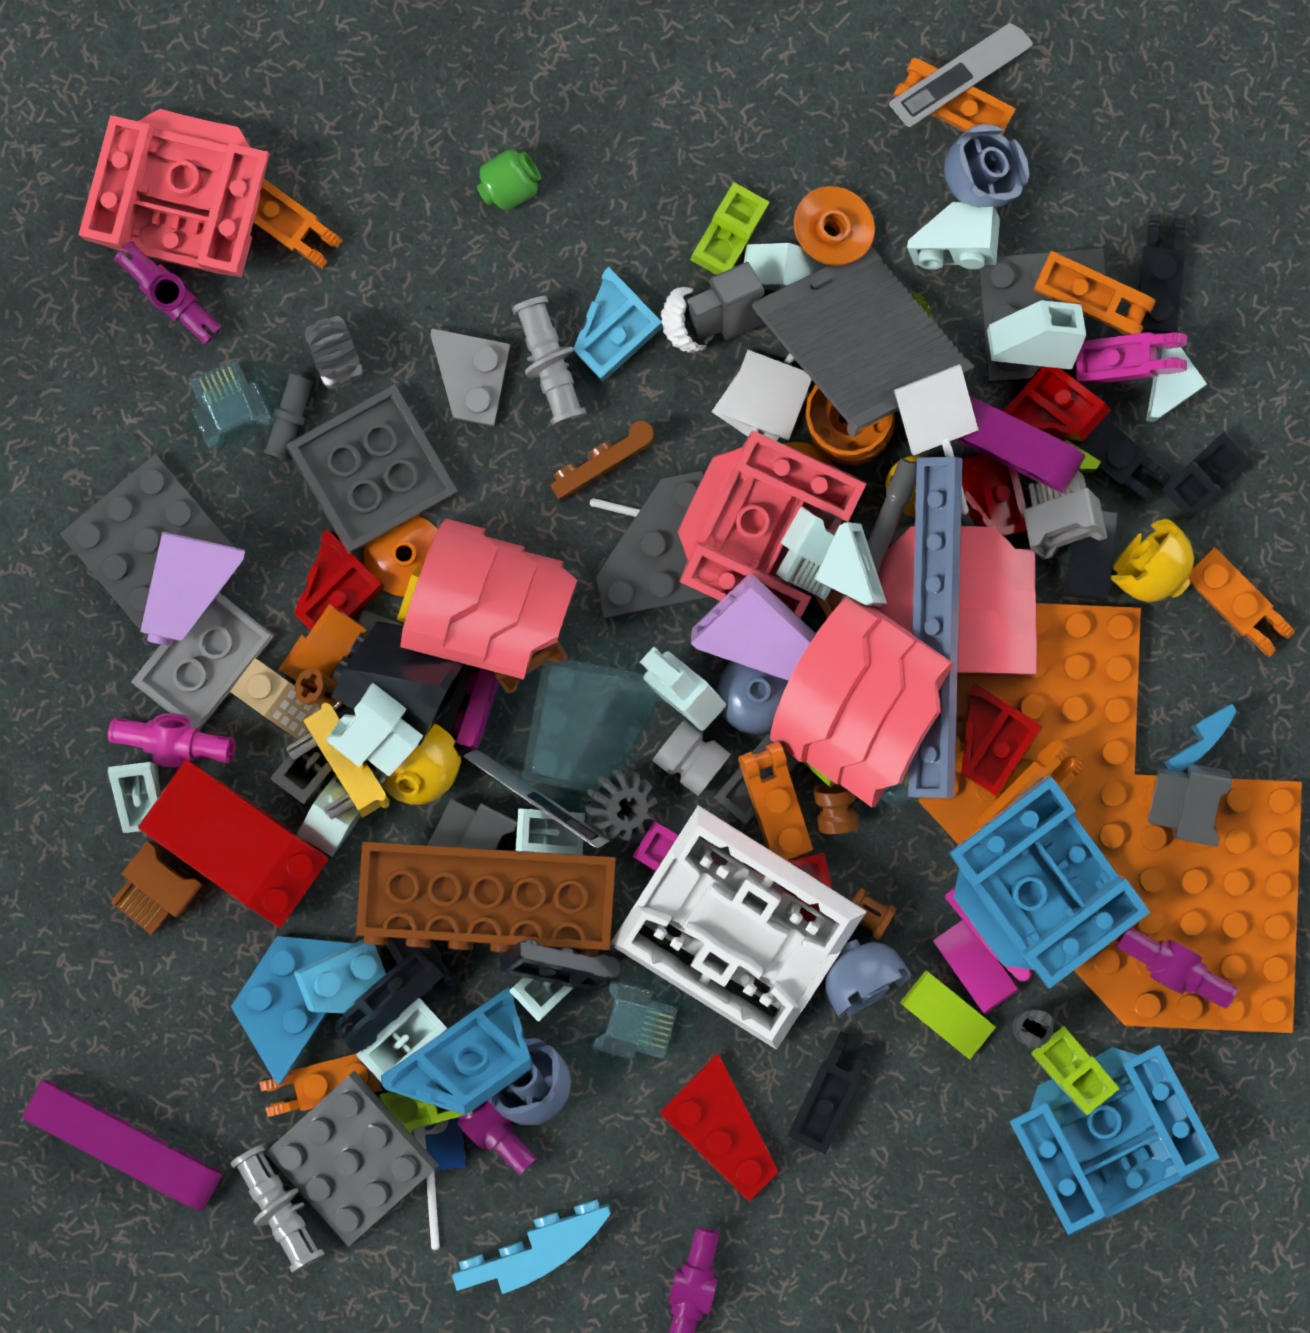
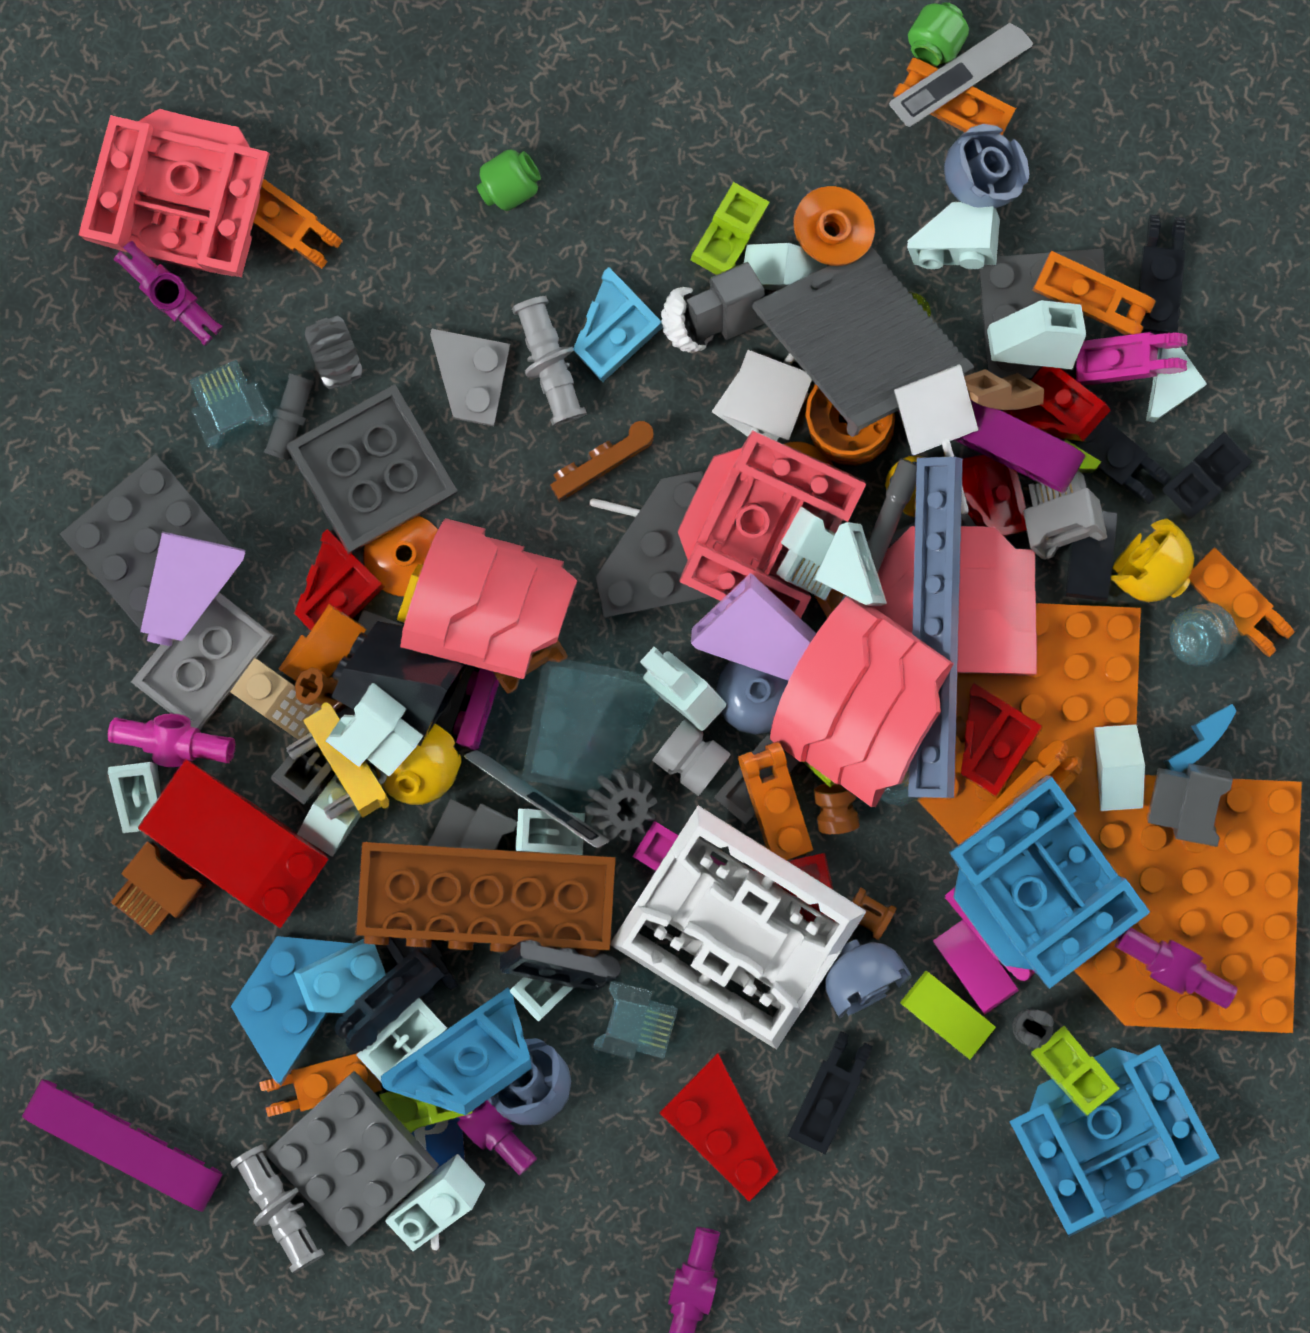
medium azure slope [452,1199,611,1294] -> none
none -> light aqua slope [385,1154,485,1251]
none -> bright green head [908,2,969,66]
none -> medium nougat slope [964,369,1044,410]
none -> light aqua slope [1094,724,1145,811]
none -> clear light blue hair [1169,603,1238,667]

